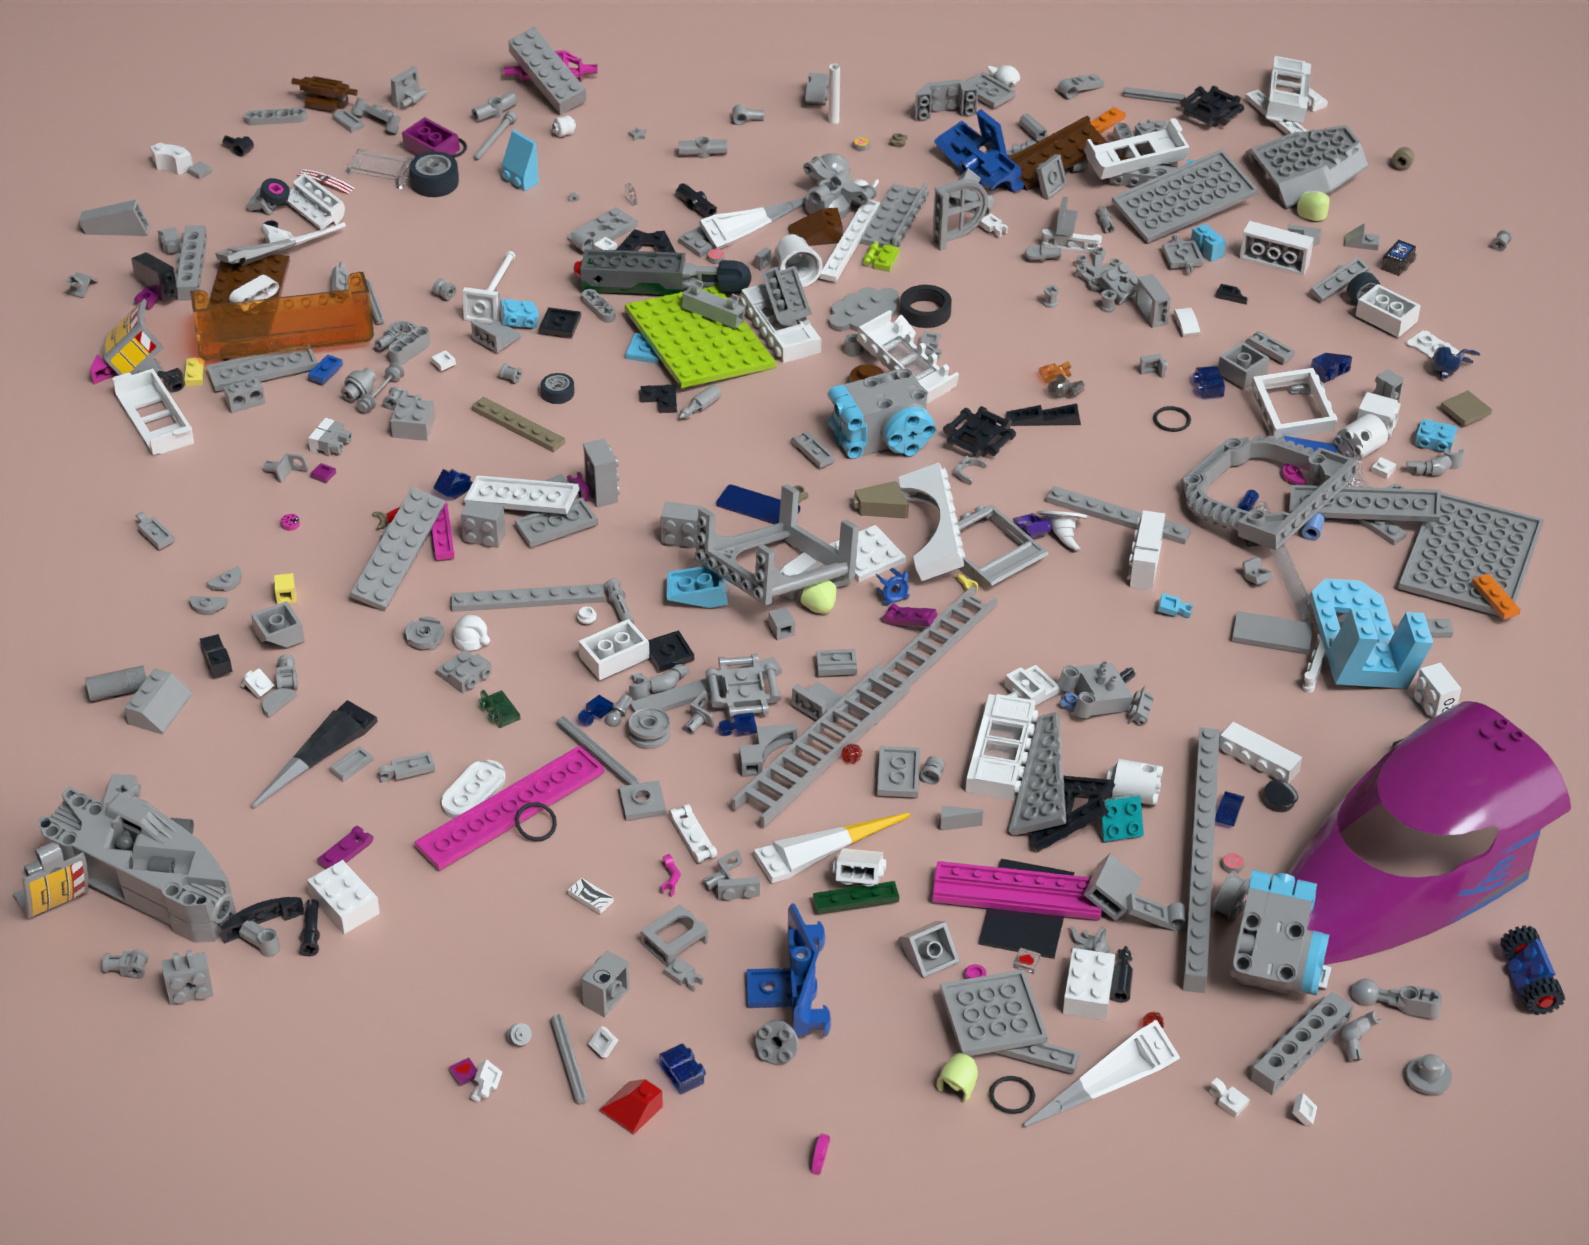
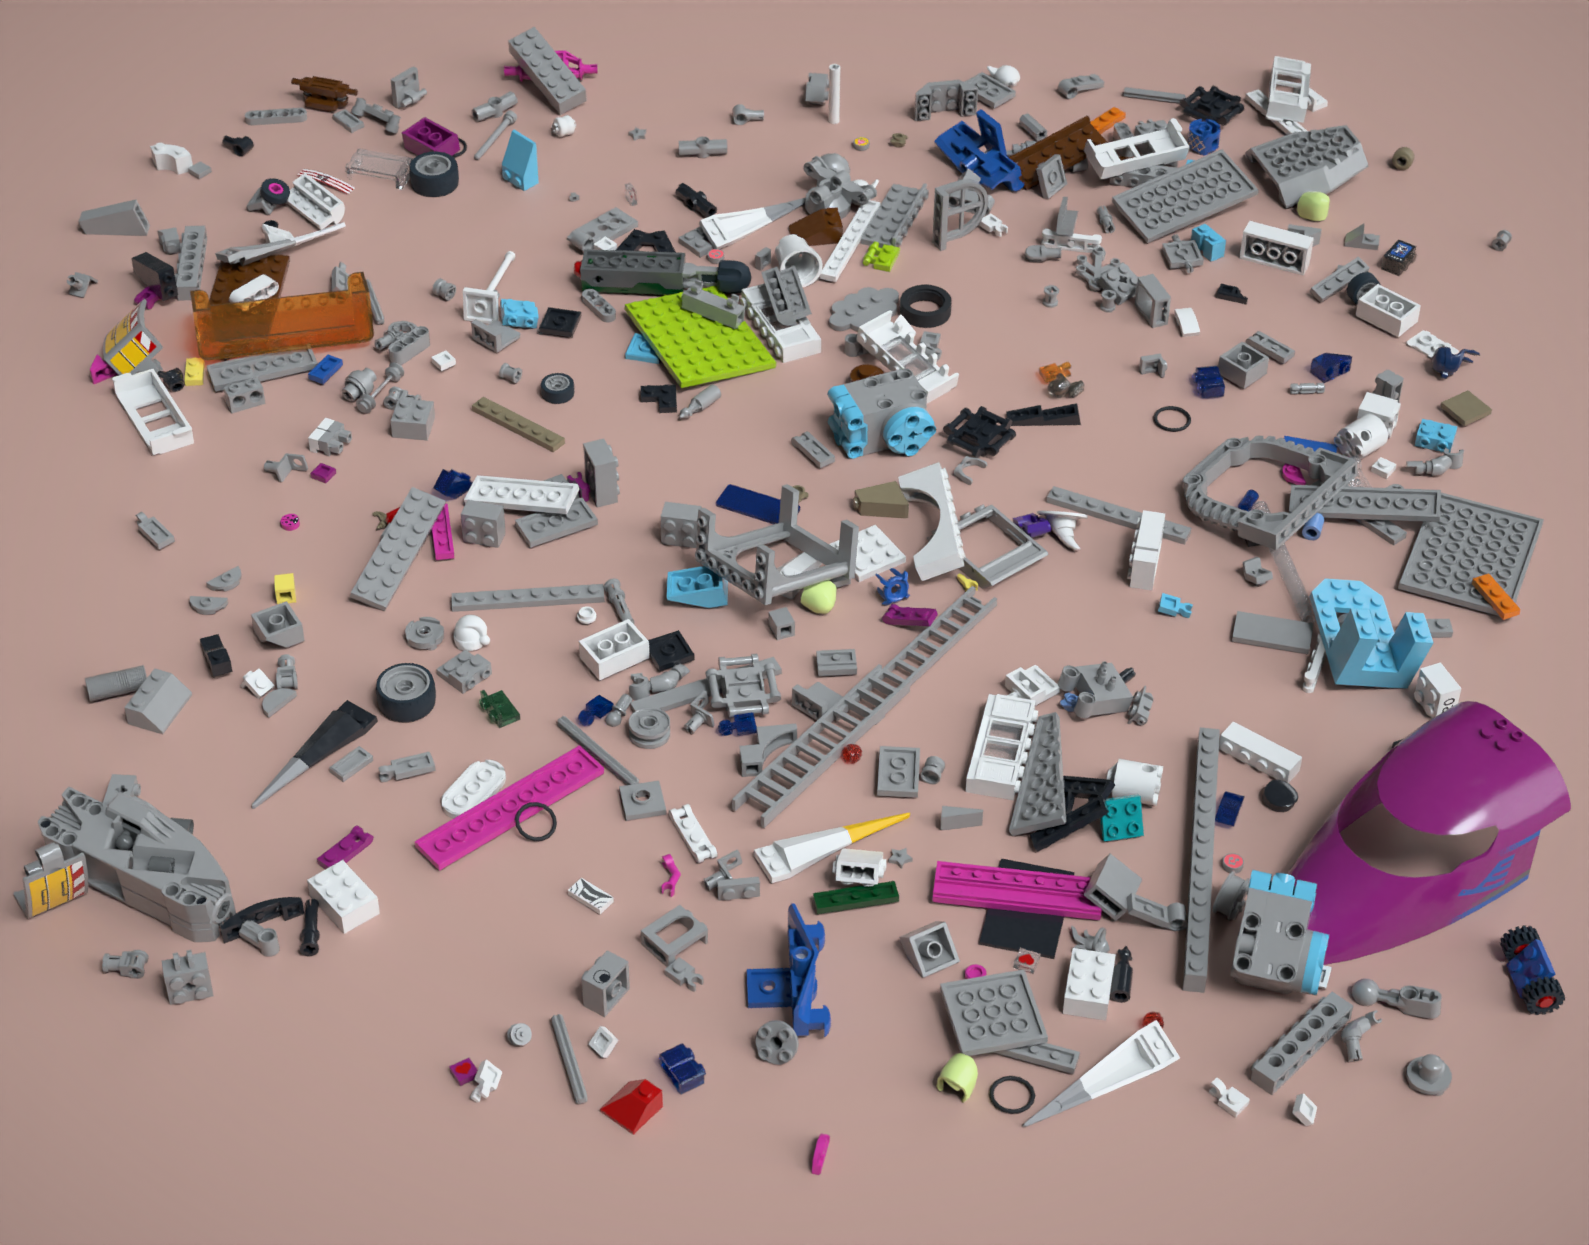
white window [1250,368,1337,440] -> none
none -> wheel [376,663,436,722]
none -> light grey piece [889,848,913,869]
none -> blue brick [1187,119,1221,156]

